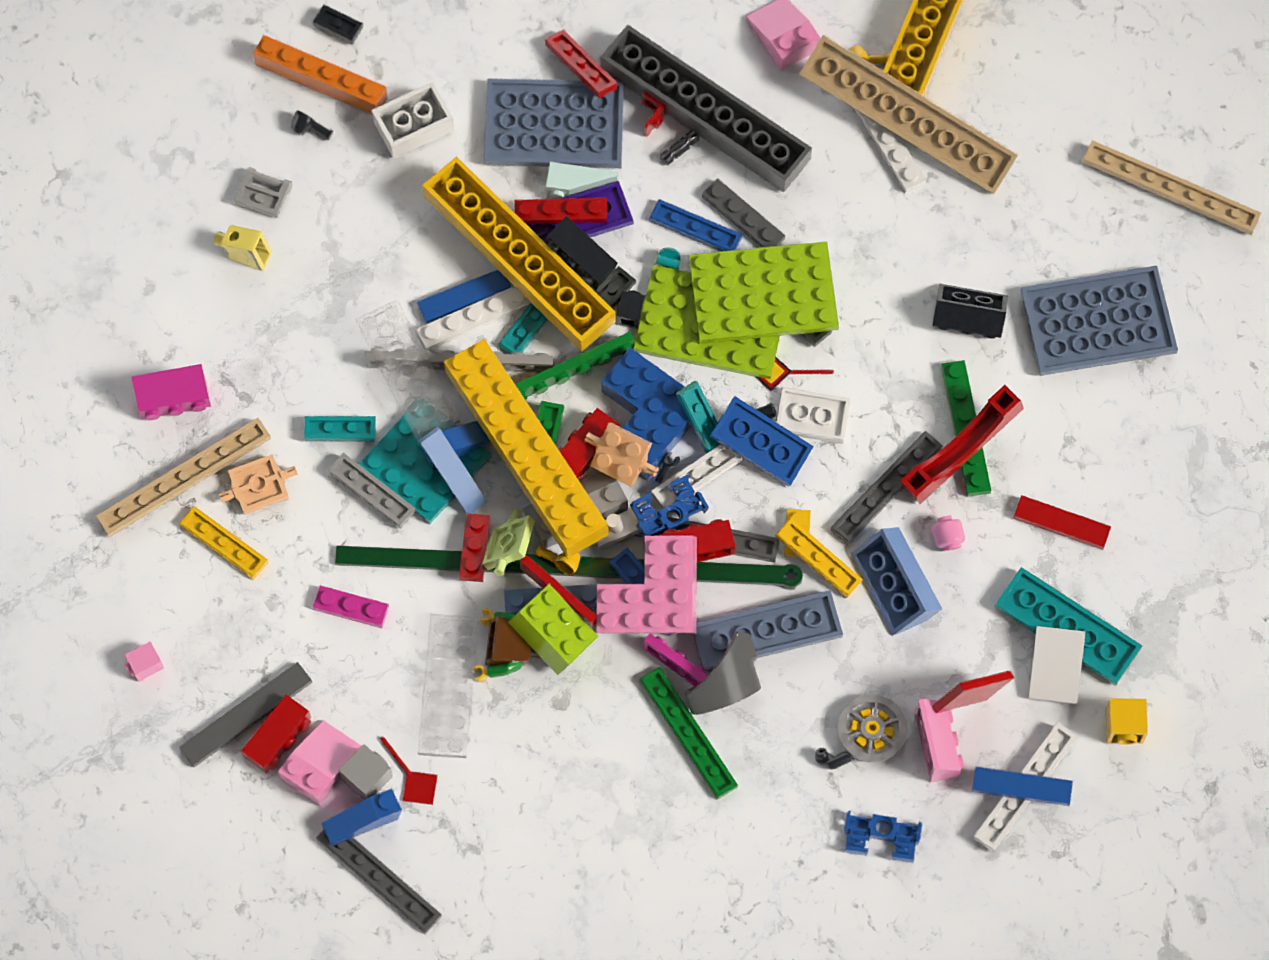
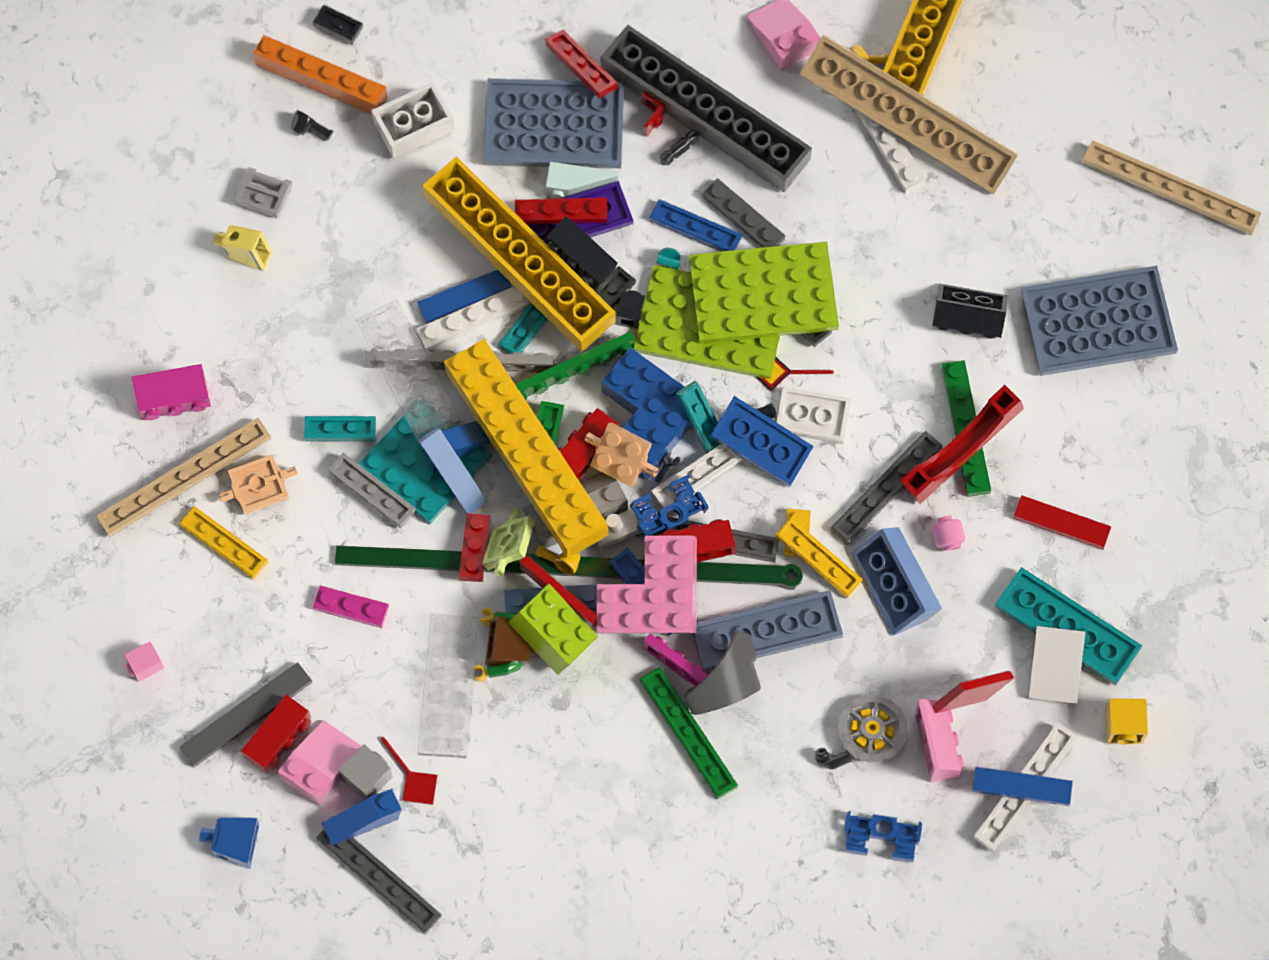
none -> blue torso [199,817,260,869]

